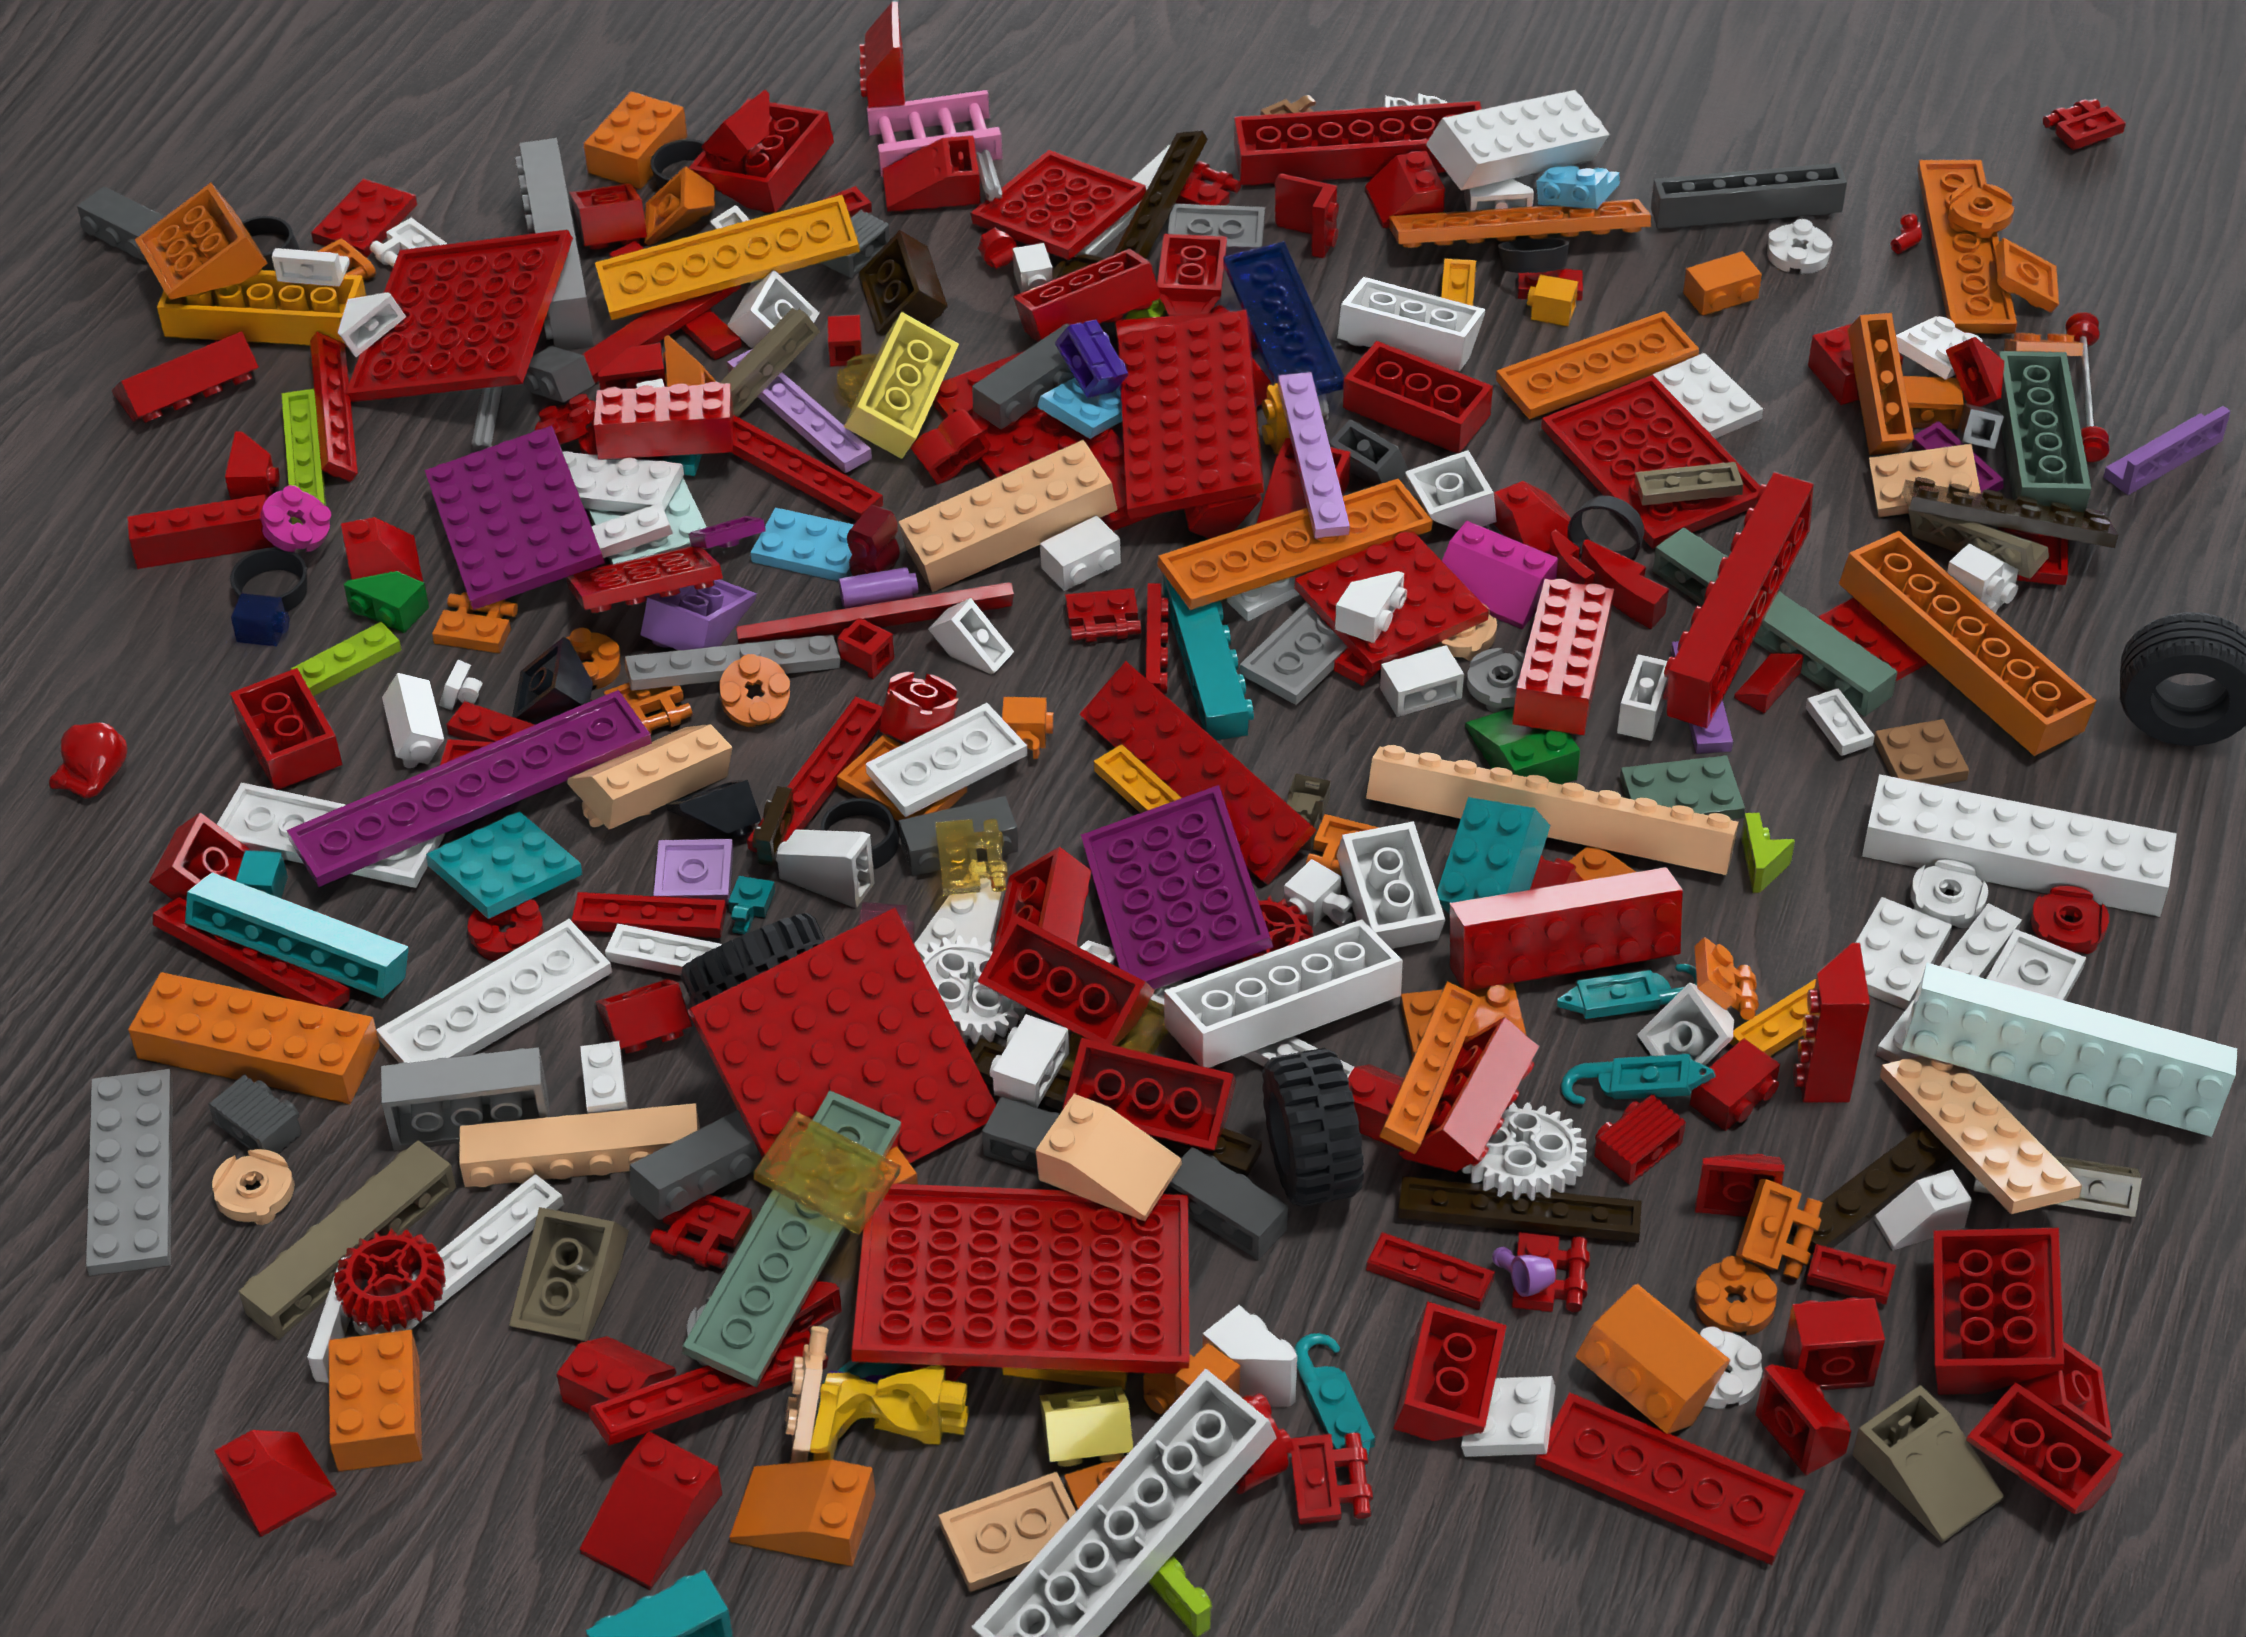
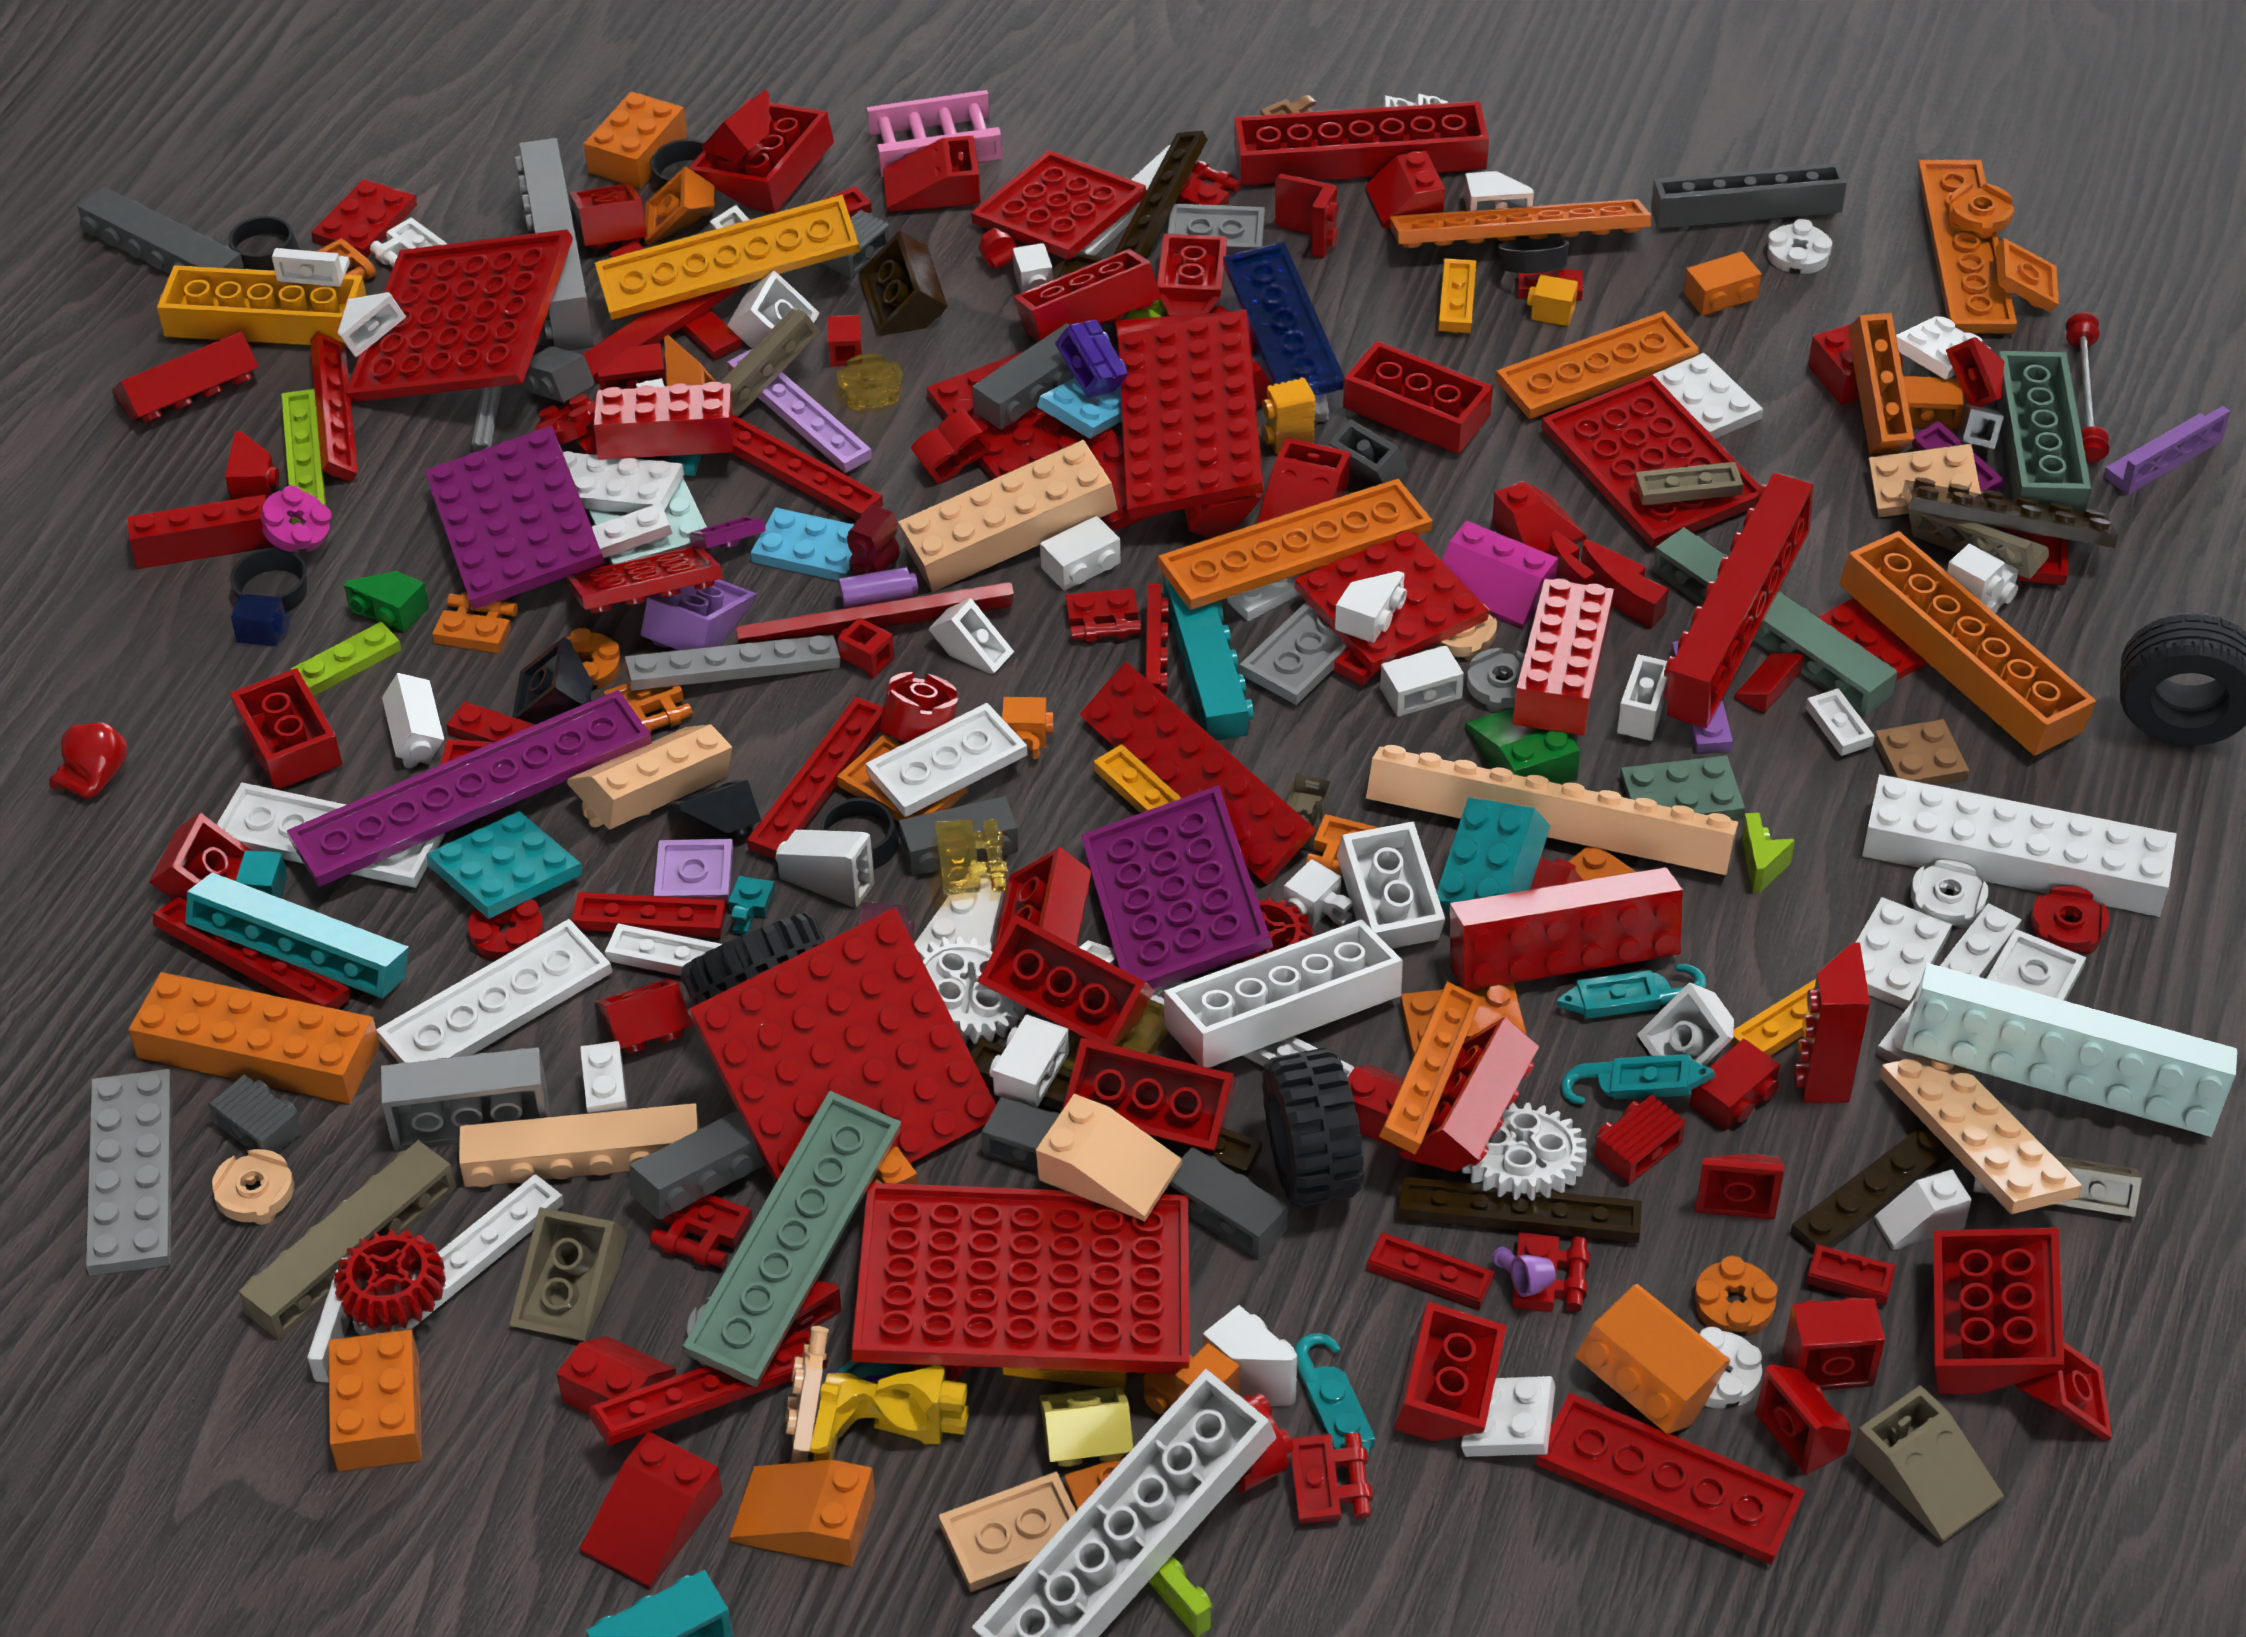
orange slope [135,183,268,300] -> none
red slope [214,1430,337,1537] -> none
red slope [341,517,423,582] -> none
white tile [439,660,483,711] -> none
orange plate [719,654,790,727] -> none
dark brown plate [752,786,795,866] -> none
clear yellow plate [754,1111,901,1234] -> none
light yellow brick [844,312,959,459] -> none
red slope [860,2,905,108] -> none
light grey axle [976,149,1002,201] -> none
lavender plate [1278,372,1350,538] -> none
white slope [1337,277,1485,371] -> none
white slope [1405,450,1497,530] -> none
white brick [1426,90,1610,190] -> none
medium azure plate [1536,166,1620,209] -> none
black tyre [1567,496,1644,561] -> none
orange plate [1694,937,1759,1020] -> none
orange plate [1735,1179,1823,1280] -> none
red arm [1890,213,1922,254] -> none
red slope [1966,1382,2123,1514] -> none
orange plate [2004,333,2084,356] -> none
red plate [2043,99,2126,150] -> none

